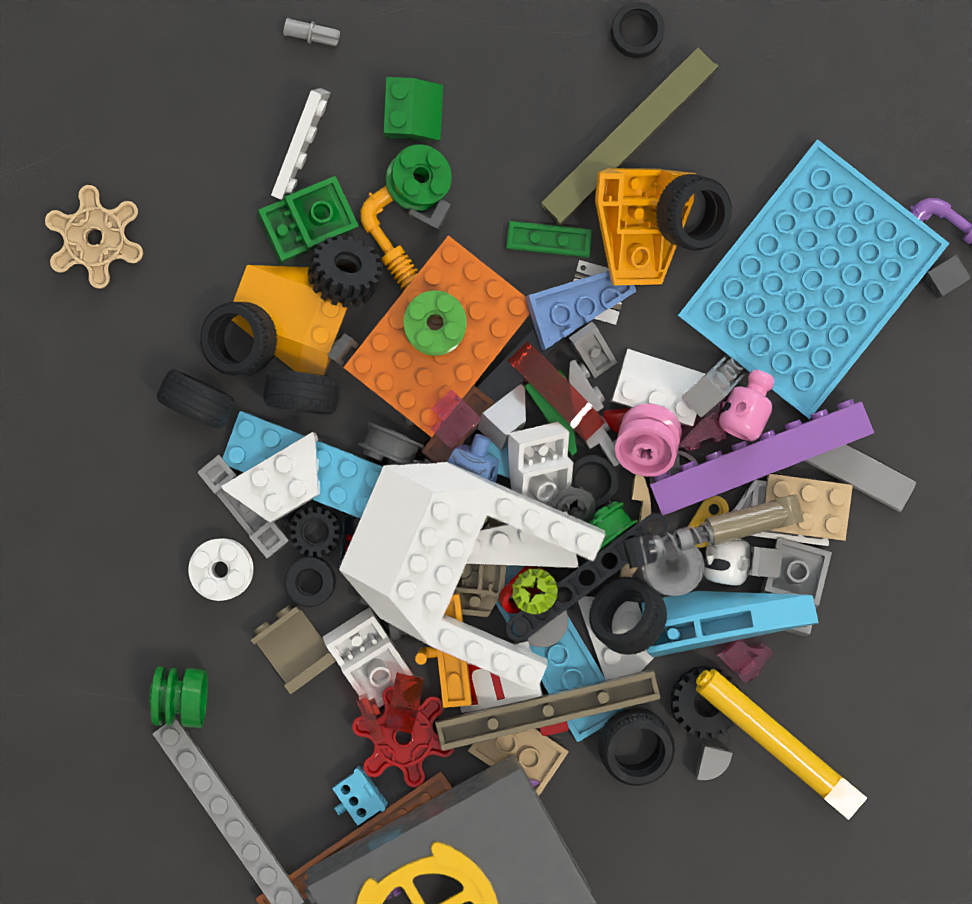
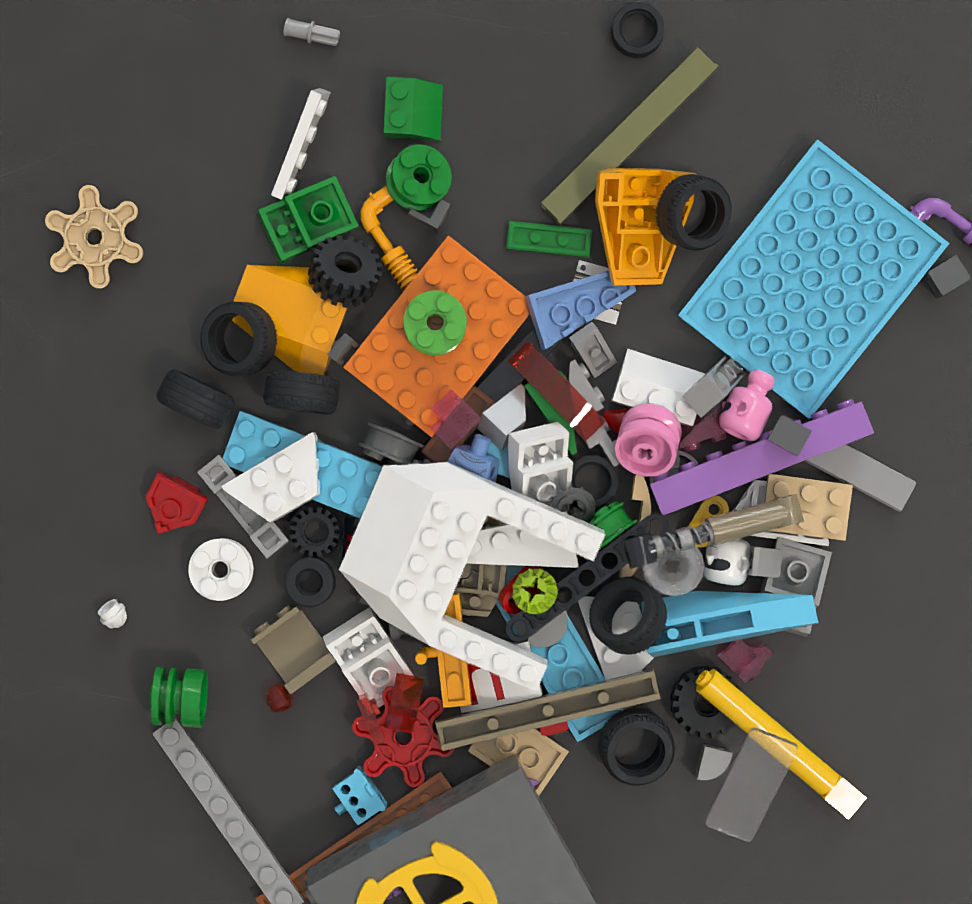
none -> white plate [98,599,127,629]
none -> red plate [145,471,209,534]
none -> clear red plate [266,684,294,712]
none -> clear piece [706,727,798,842]
none -> dark grey panel [766,415,812,456]

